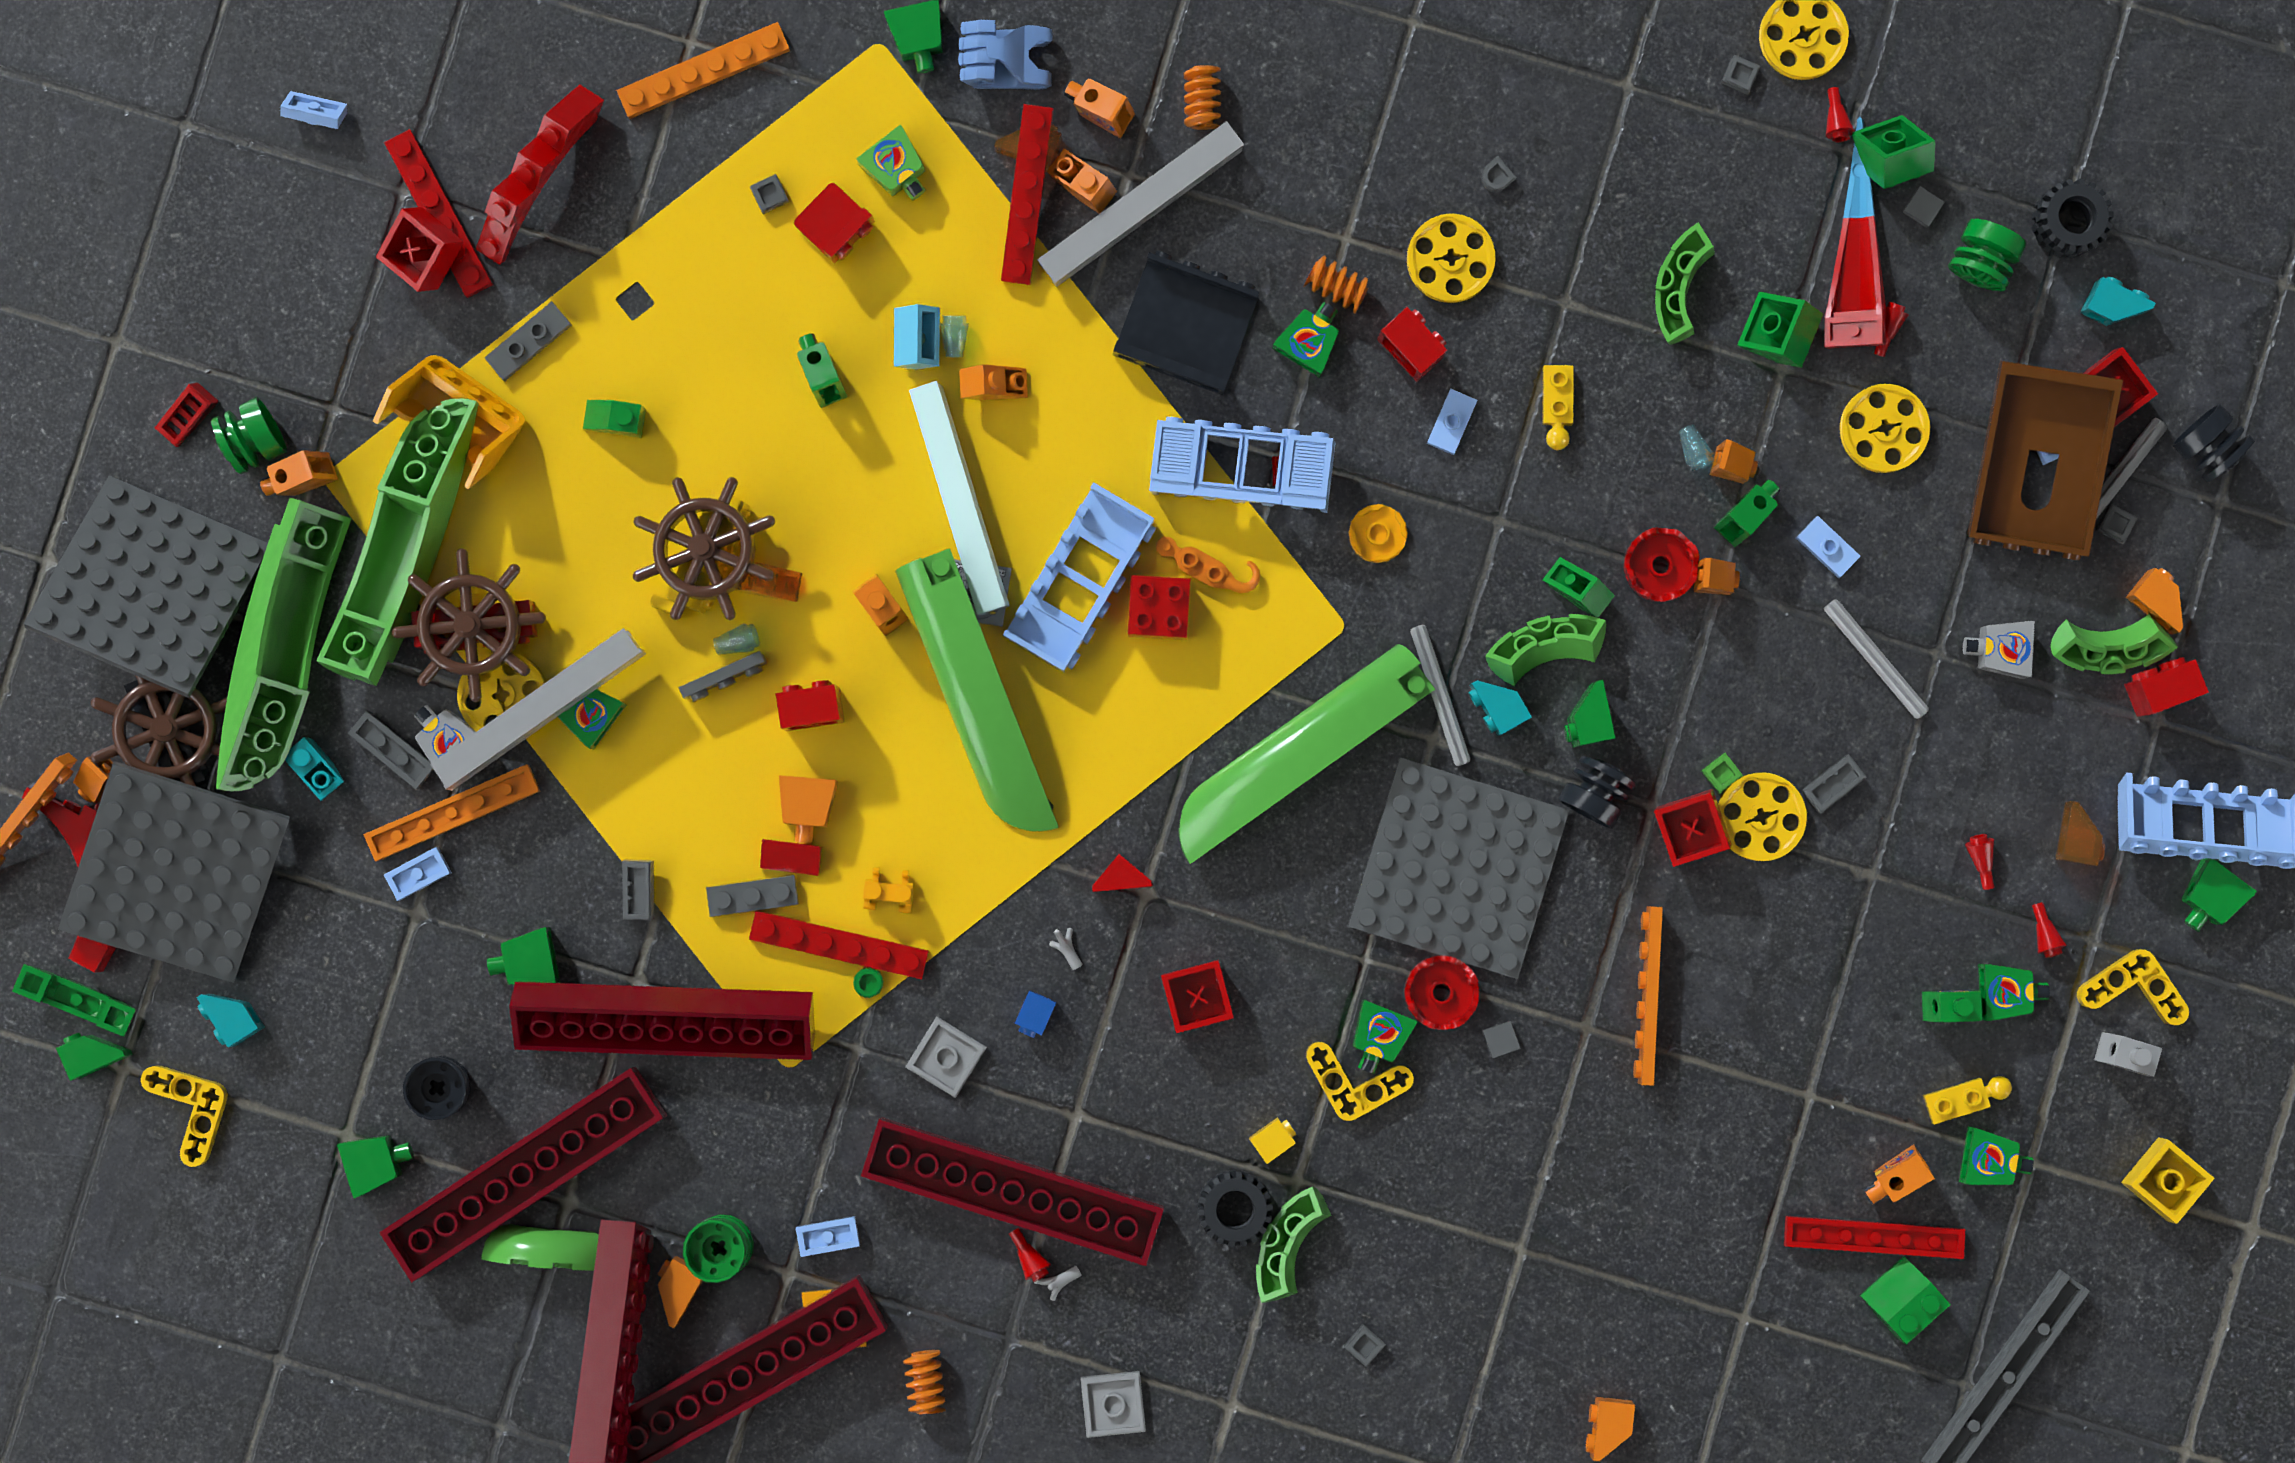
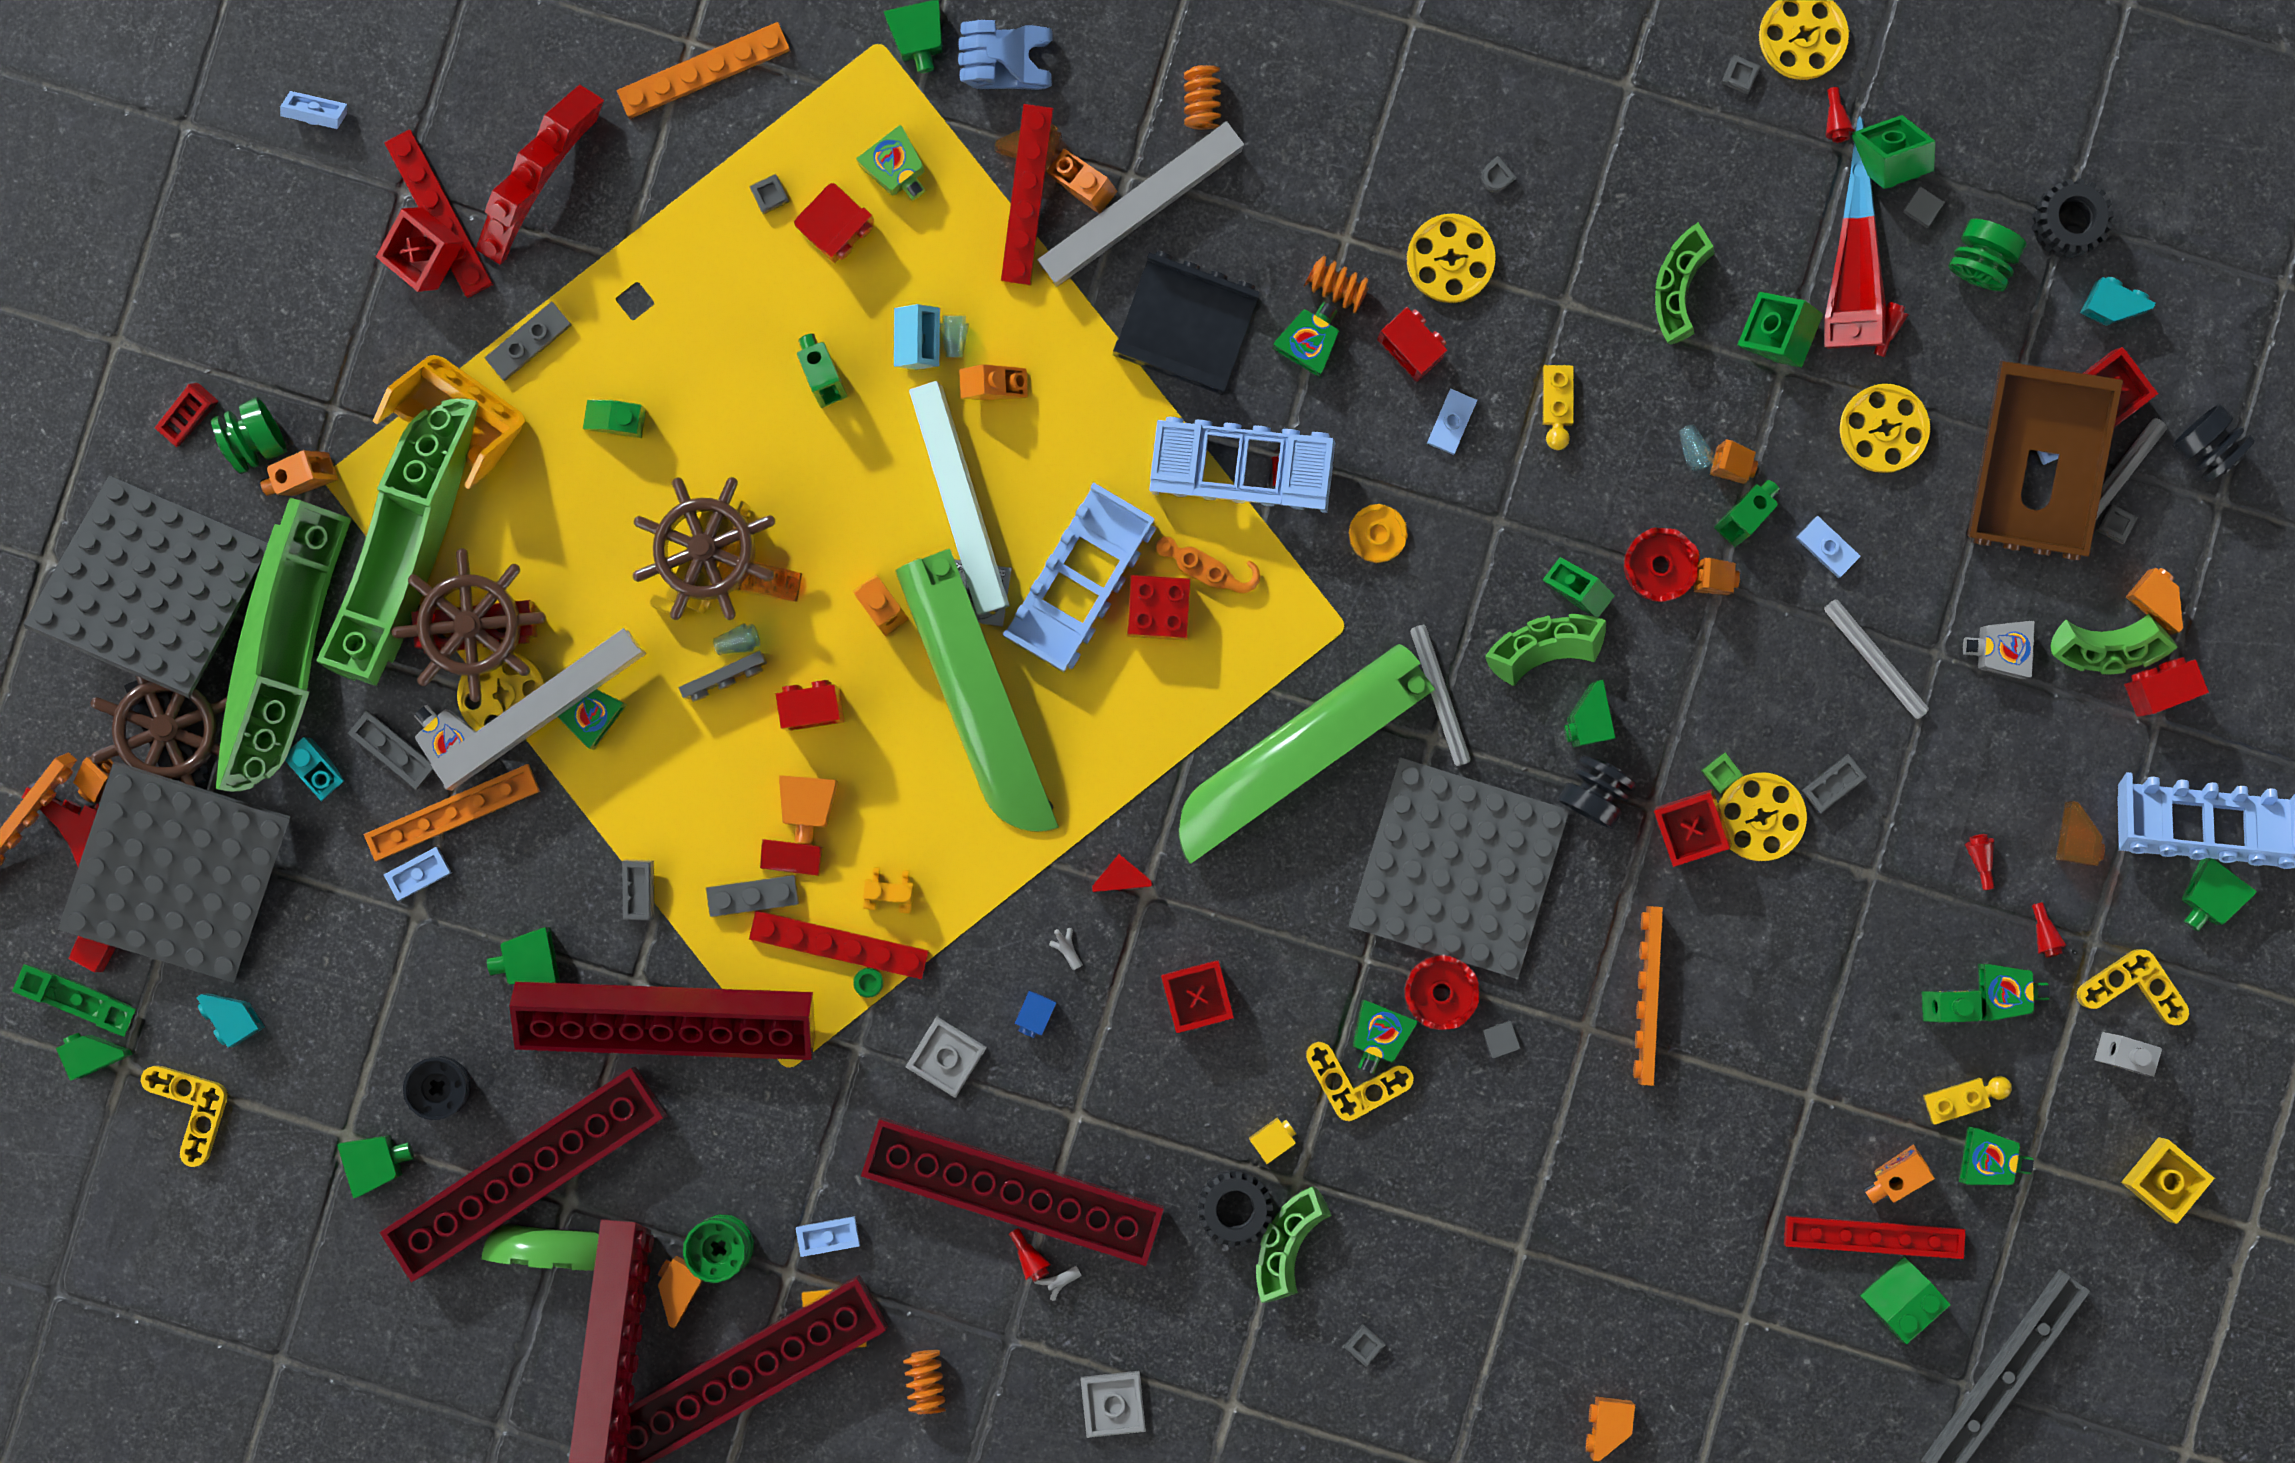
orange torso [1064,79,1135,139] -> none
teal slope [1468,680,1532,736] -> none

